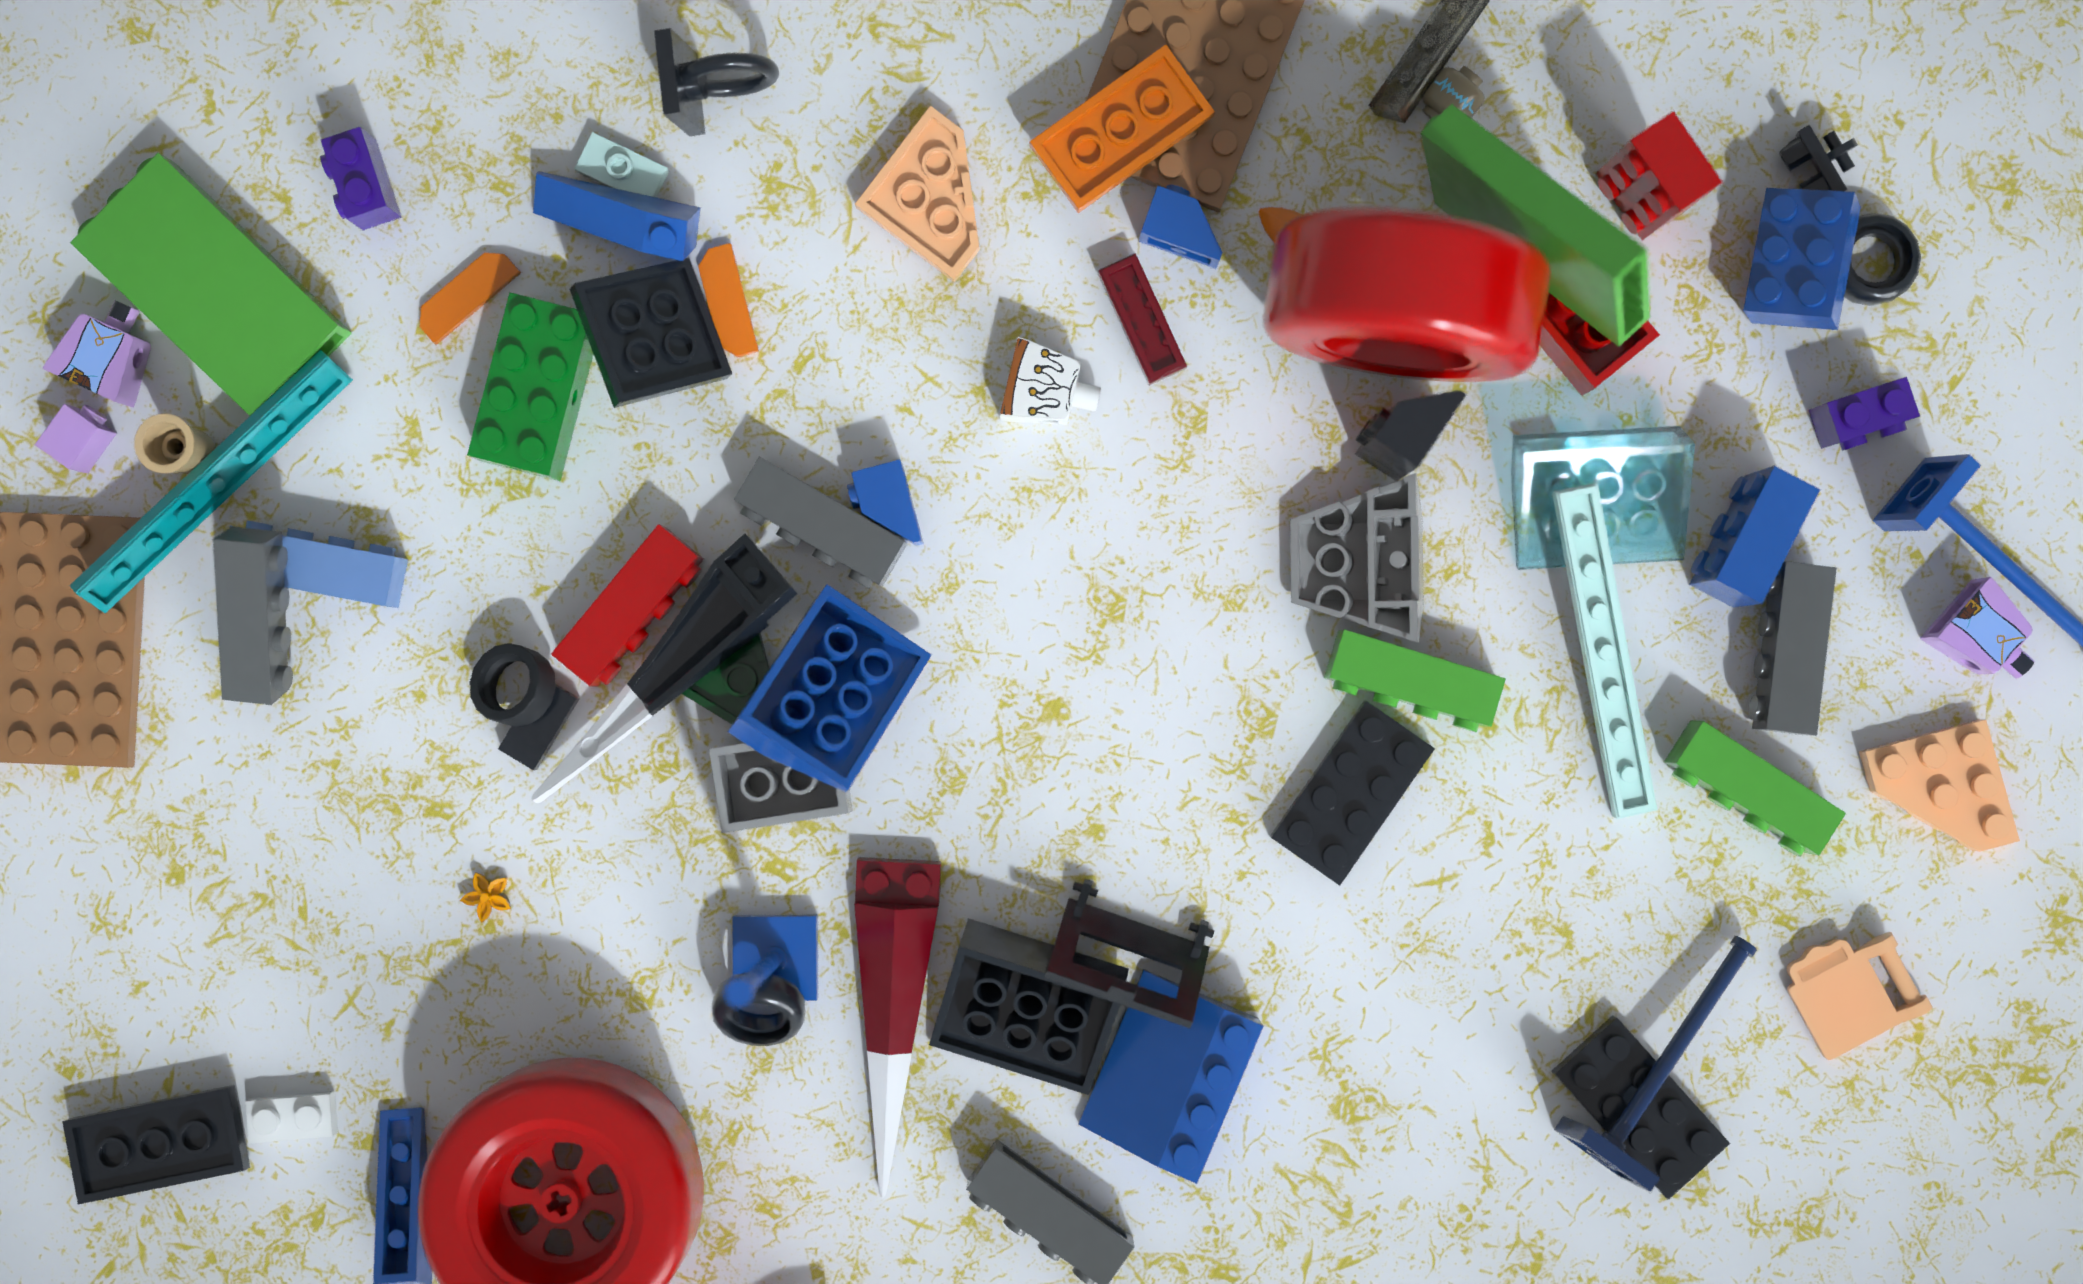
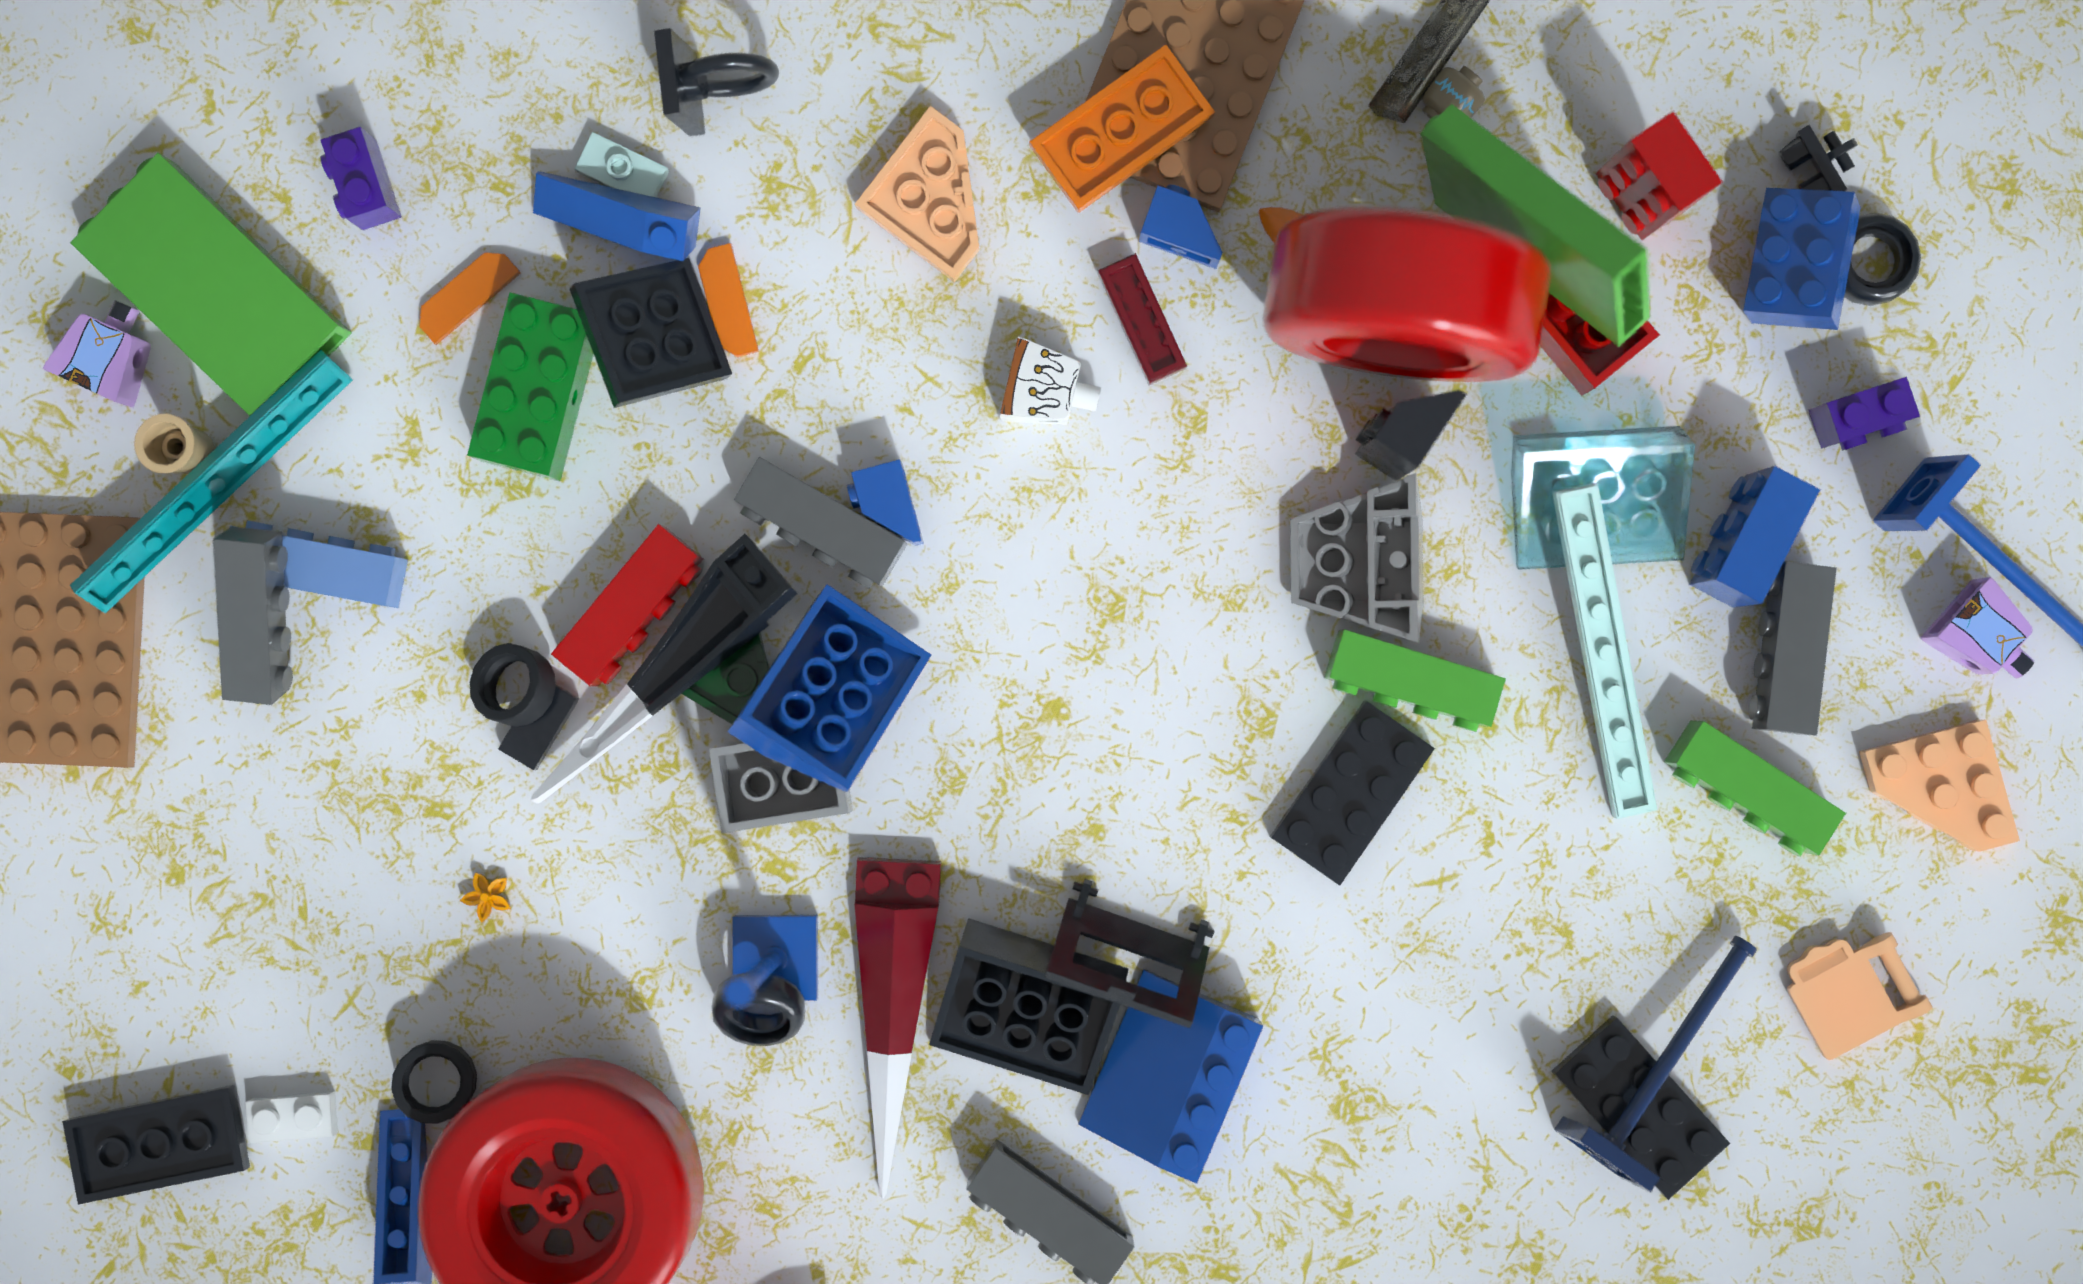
lavender brick [35,404,117,474] -> none
none -> black tyre [391,1040,477,1124]

